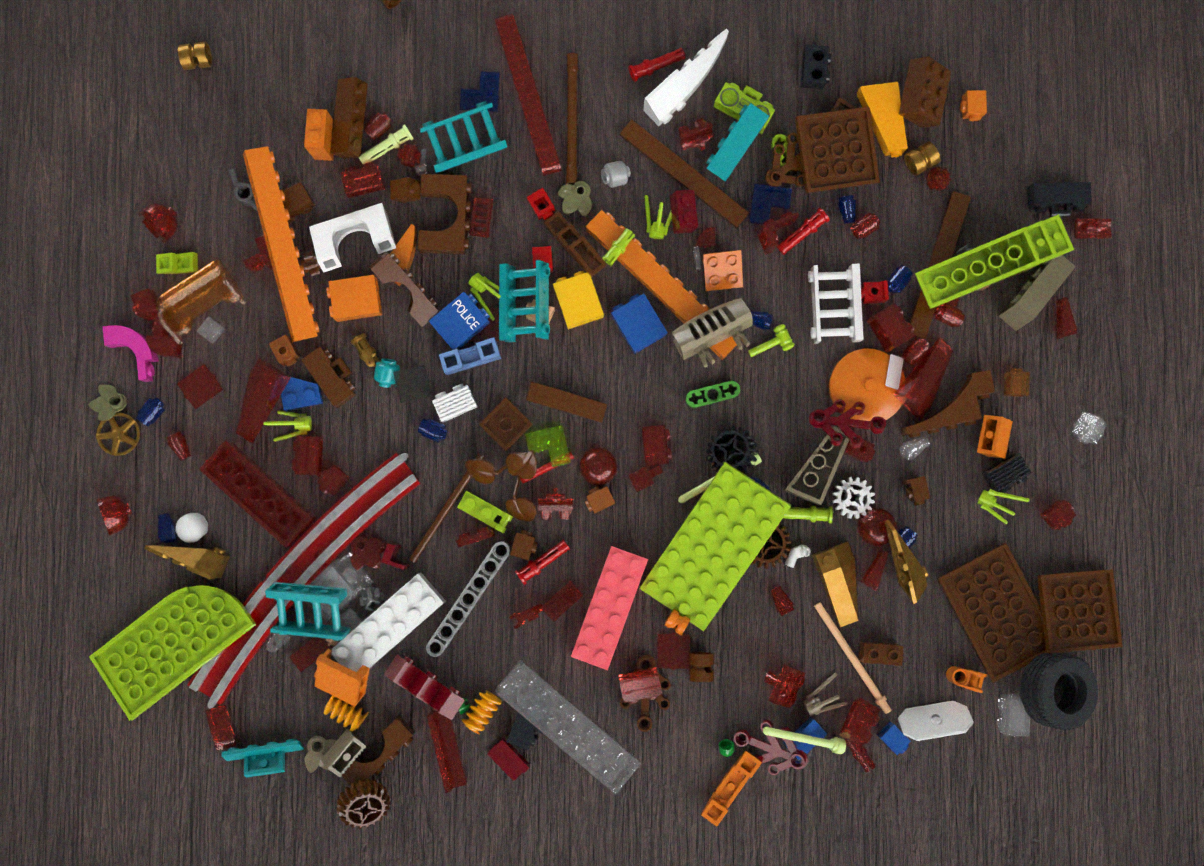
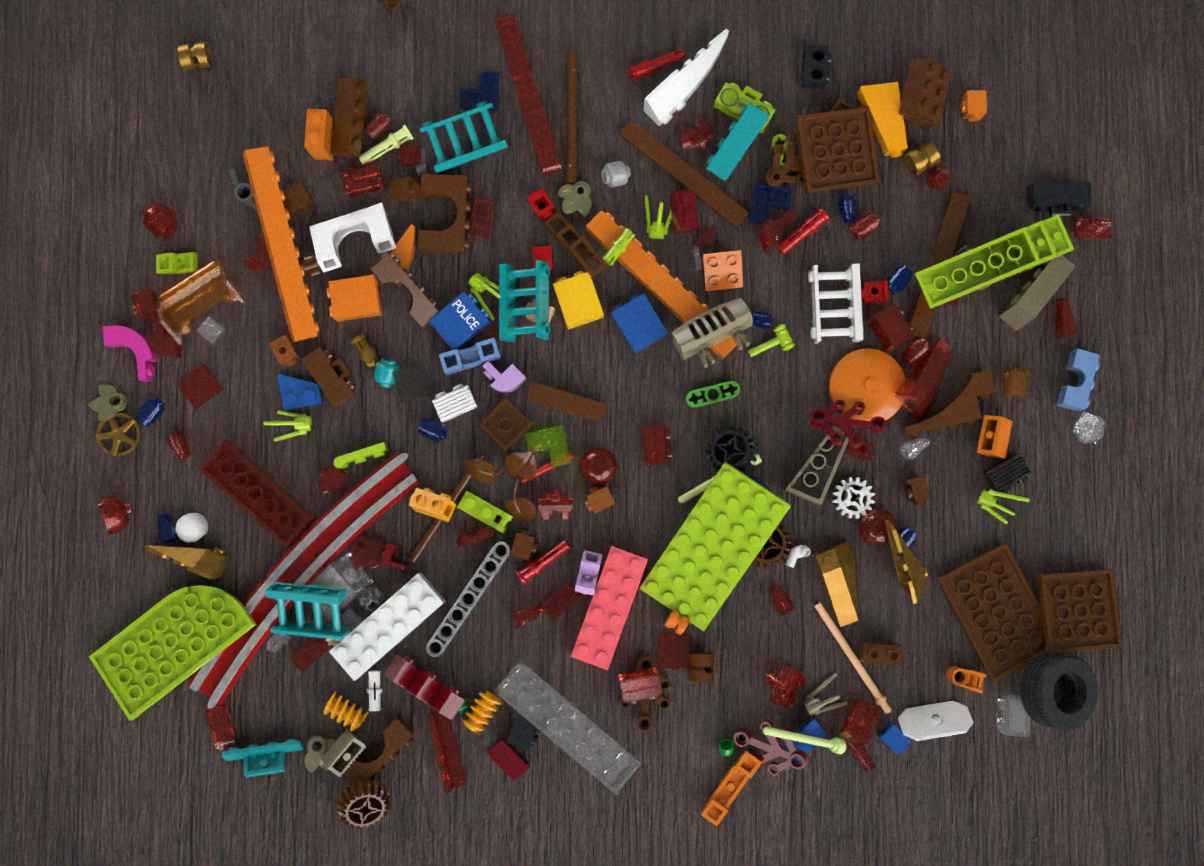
clear red wedge [236,358,291,443] -> none
clear red brick [292,436,323,476] -> none
orange panel [314,649,370,707] -> none
clear red plate [628,465,663,492] -> none
lime pin [783,506,833,523] -> none
clear red slope [861,550,889,591] -> none
white sticker [885,354,904,390] -> none
clear red brick [934,303,965,327] -> none
clear red brick [1040,500,1077,530] -> none
none -> lime plate [333,442,389,469]
none -> white pin [367,670,383,711]
none -> light orange brick [409,488,456,522]
none -> lavender brick [483,361,527,393]
none -> lavender brick [574,550,603,595]
none -> medium blue arch [1056,349,1100,412]

